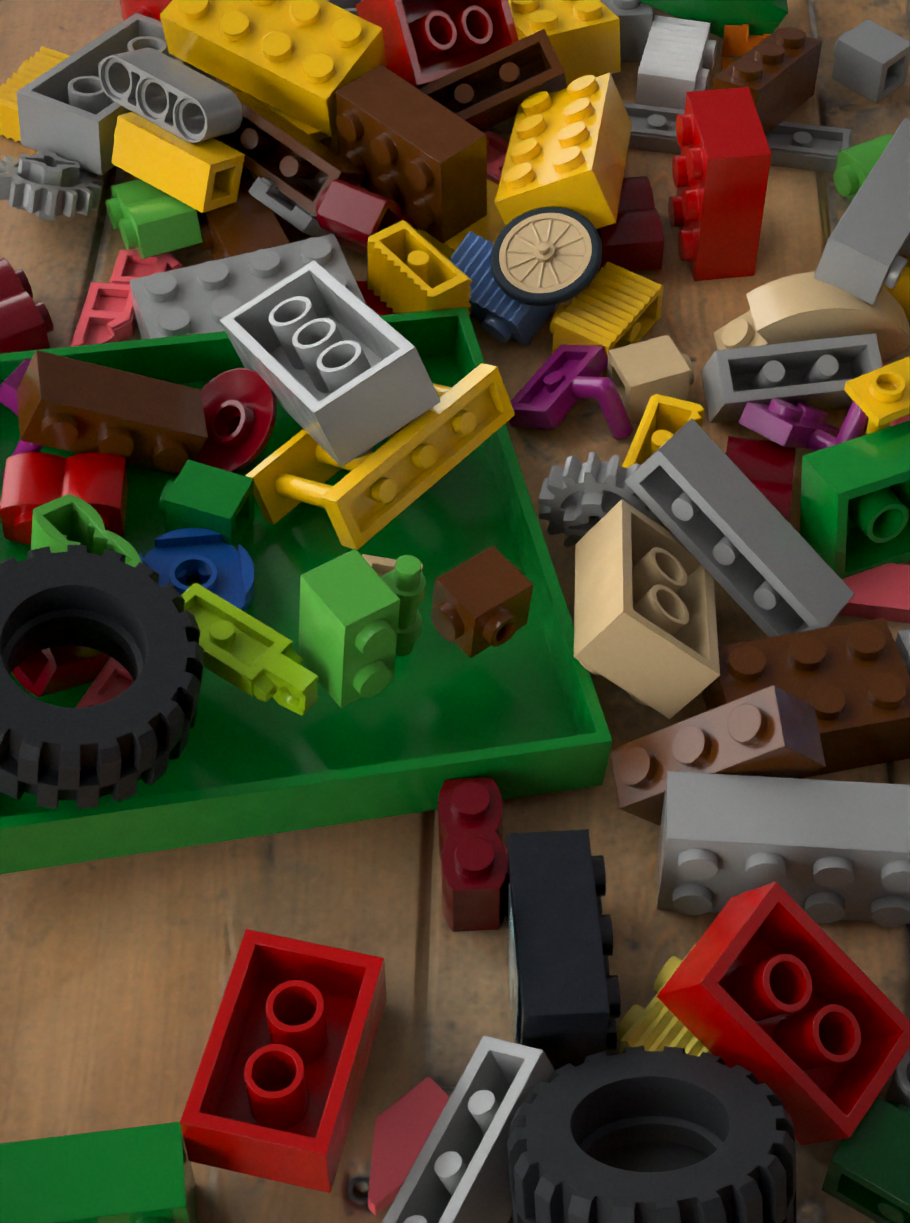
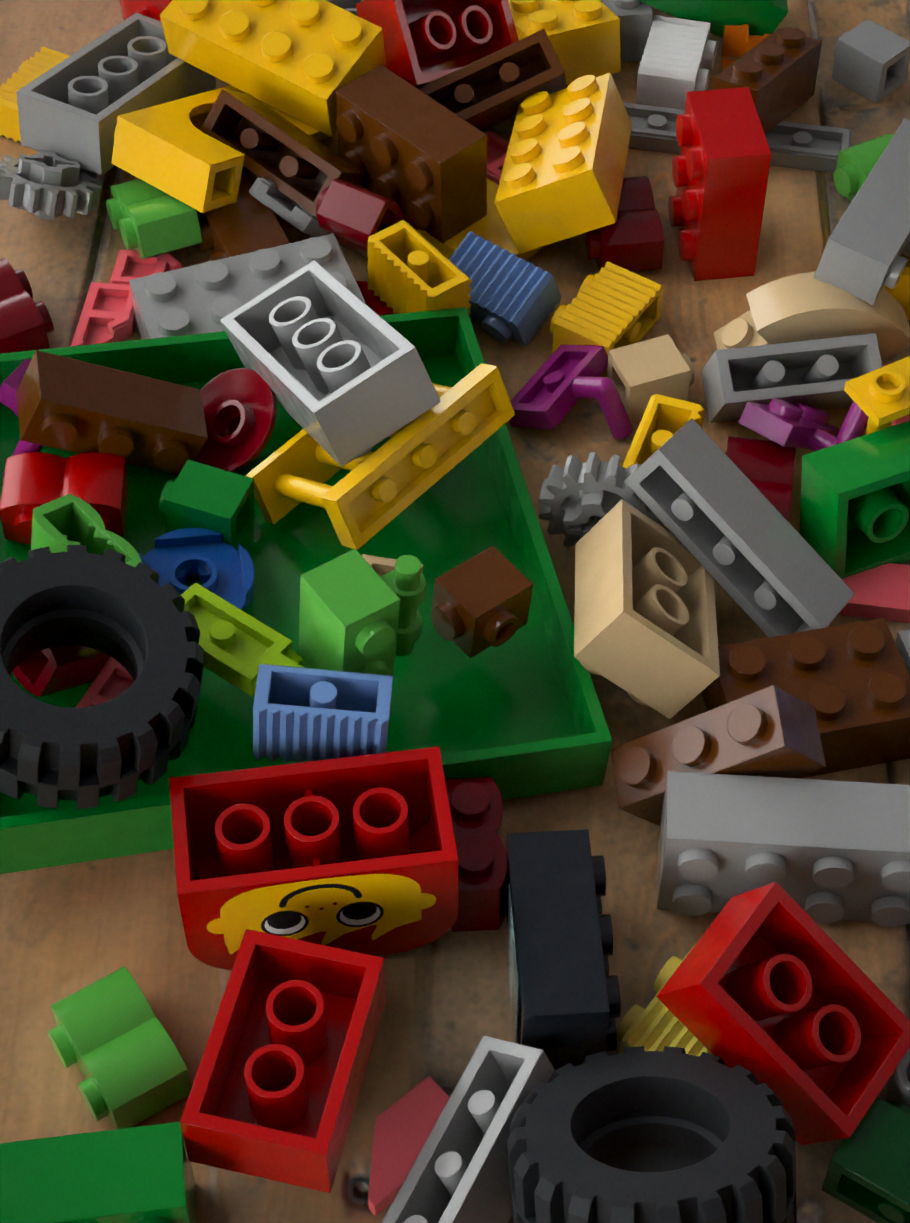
light grey beam [99,47,242,143] -> none
tan wheel [490,207,602,306] -> none
none -> bright green brick [47,966,192,1129]
none -> red brick [169,746,458,970]
none -> medium blue brick [253,664,393,763]

